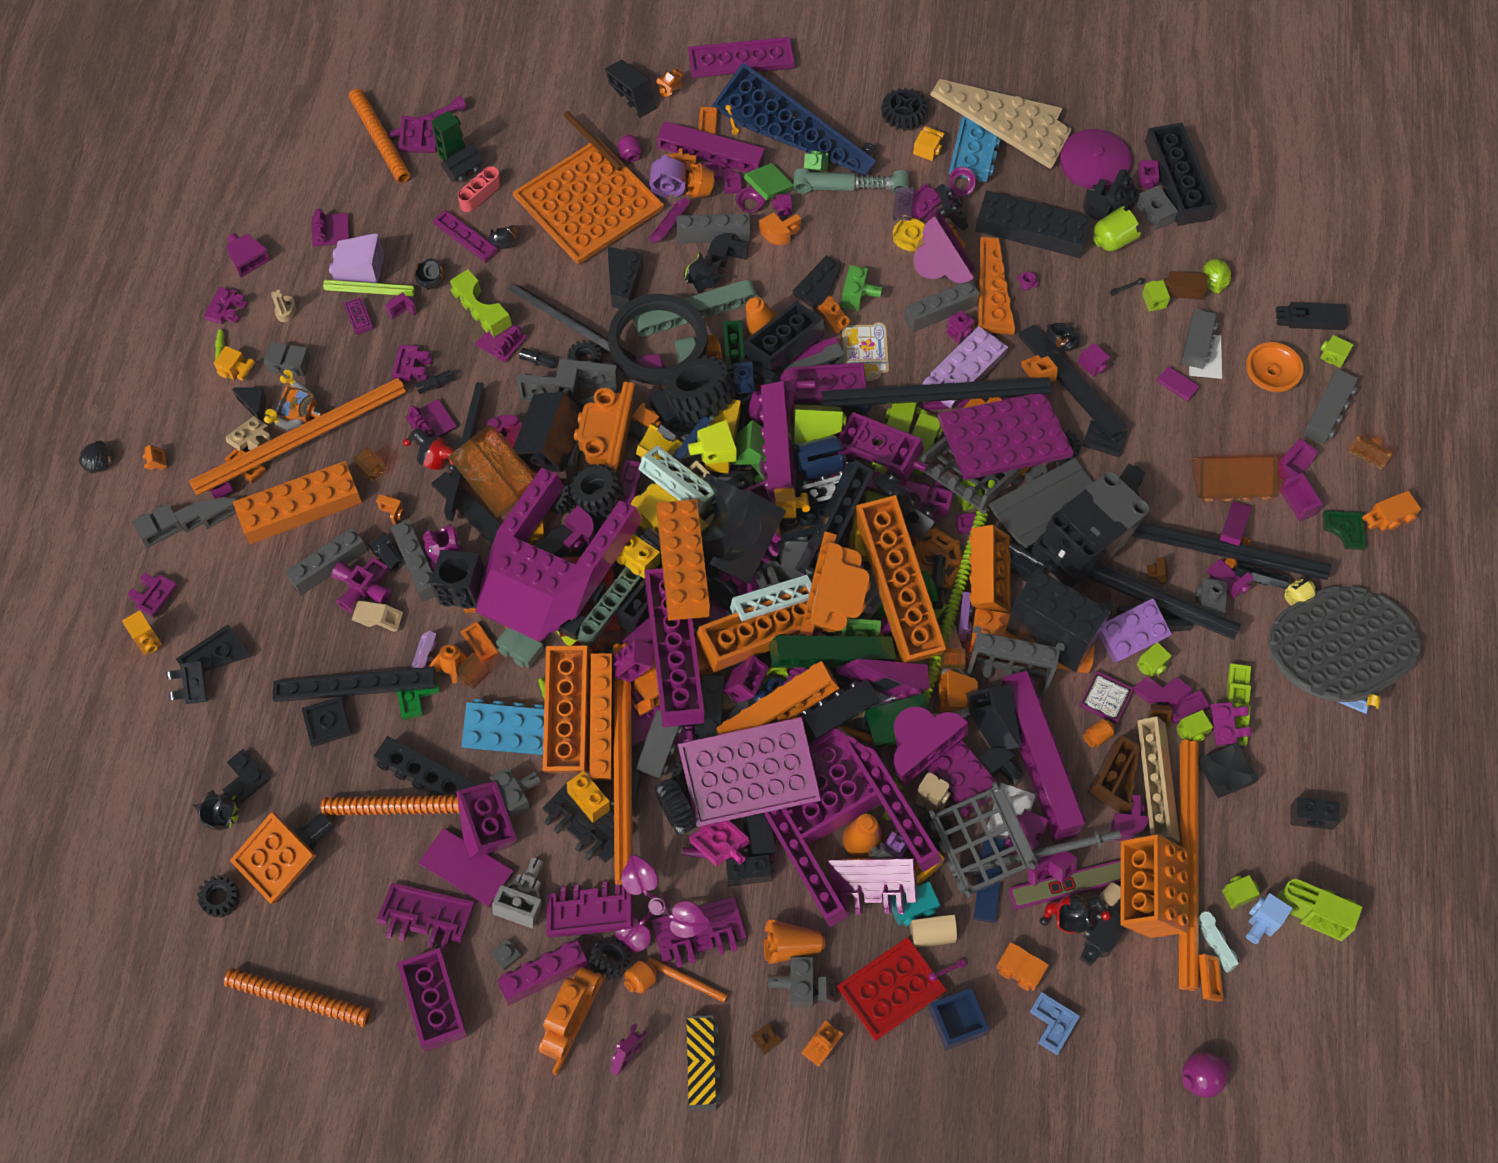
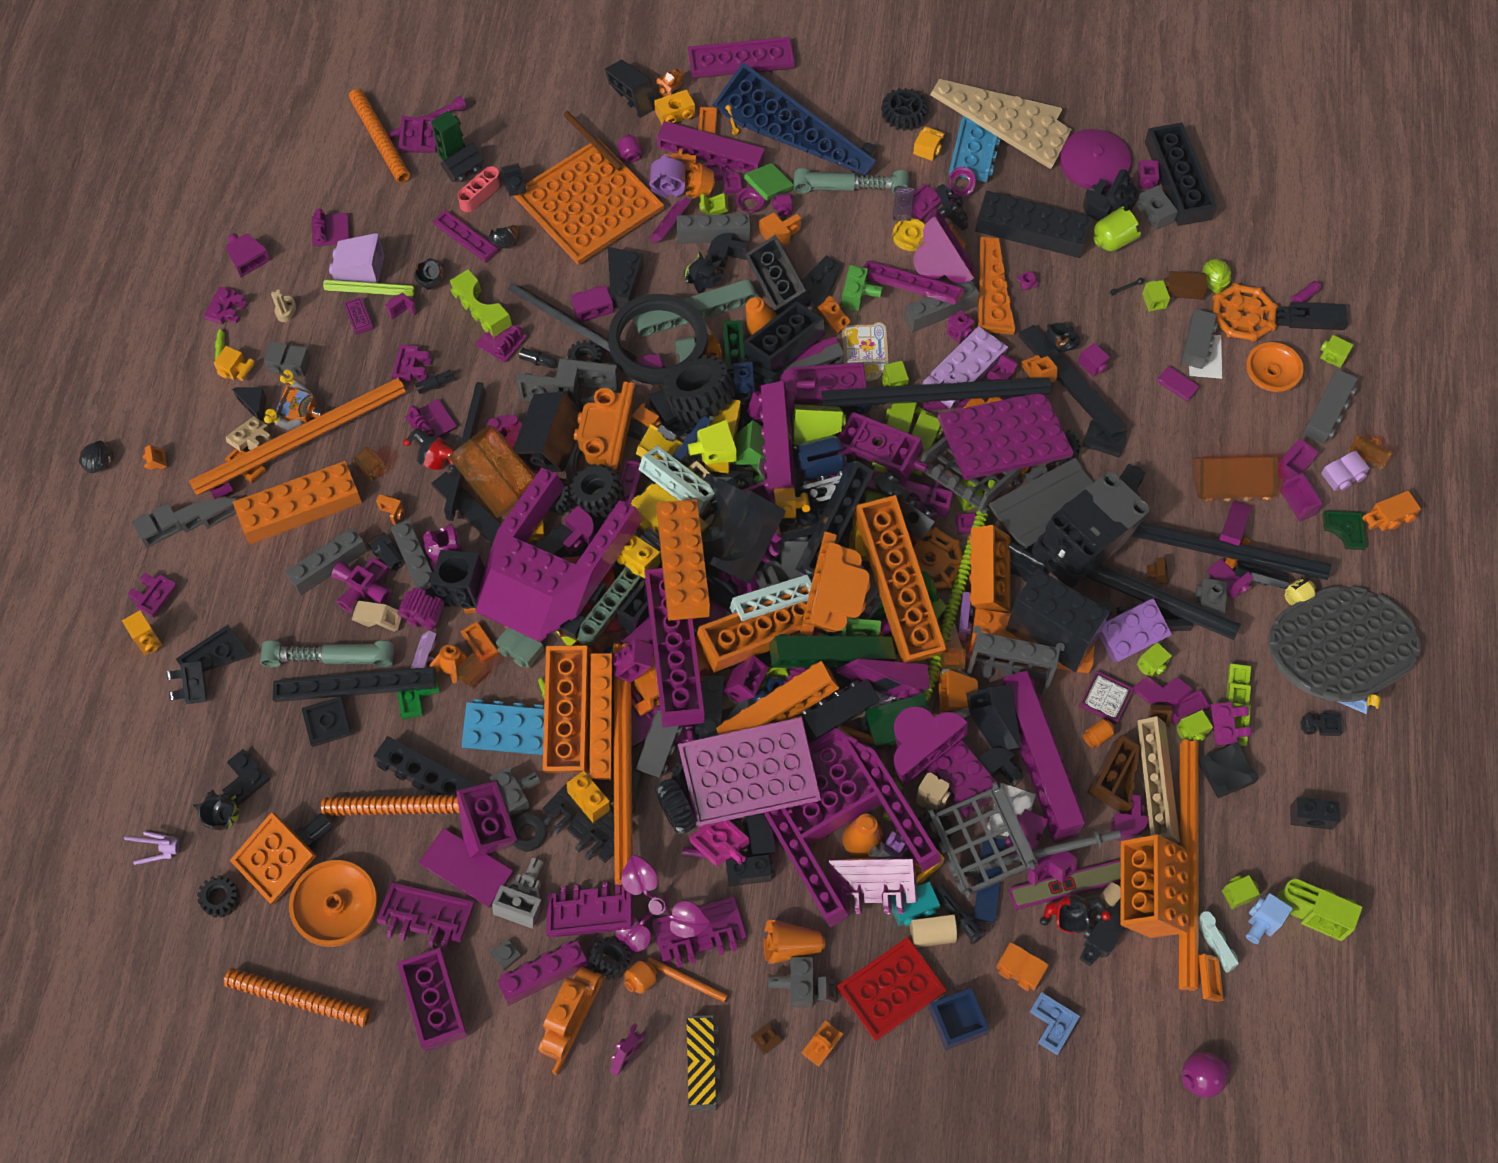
bright green brick [804,151,829,171] -> none
magenta hinge [929,959,966,981] -> none
black axle [932,555,947,610] -> none
none -> lavender plant [124,831,180,865]
none -> sand green piece [260,641,394,667]
none -> orange dish [289,860,378,947]
none -> magenta brick [397,587,445,631]
none -> black brick [501,163,527,197]
none -> black tyre [511,813,547,852]
none -> magenta brick [570,285,614,323]
none -> light orange brick [654,89,695,125]
none -> lime bracket [699,193,729,215]
none -> black brick [744,235,813,315]
none -> magenta tile [862,261,965,305]
none -> lime brick [882,361,909,387]
none -> black pin [934,884,987,945]
none -> magenta bracket [987,354,1018,381]
none -> orange plate [1212,283,1278,342]
none -> magenta piece [1291,281,1321,303]
none -> black plate [1300,713,1343,736]
none -> lavender brick [1321,451,1370,491]

